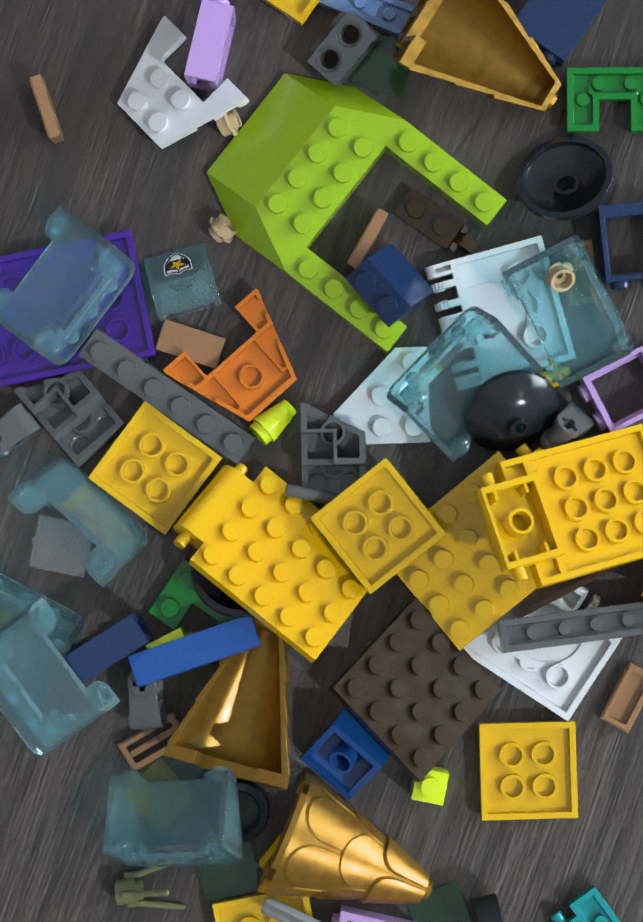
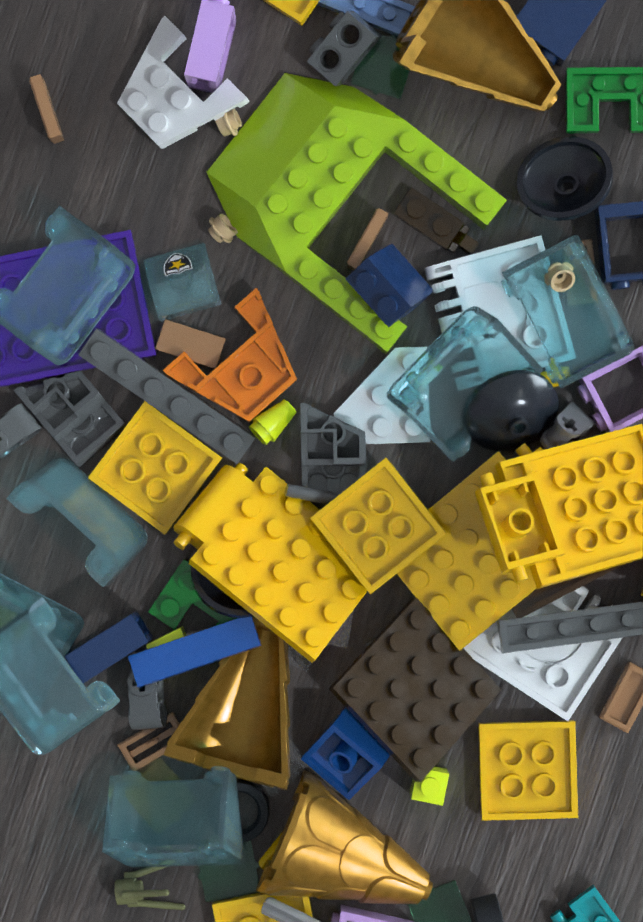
clear piece [29,515,95,578] -> none

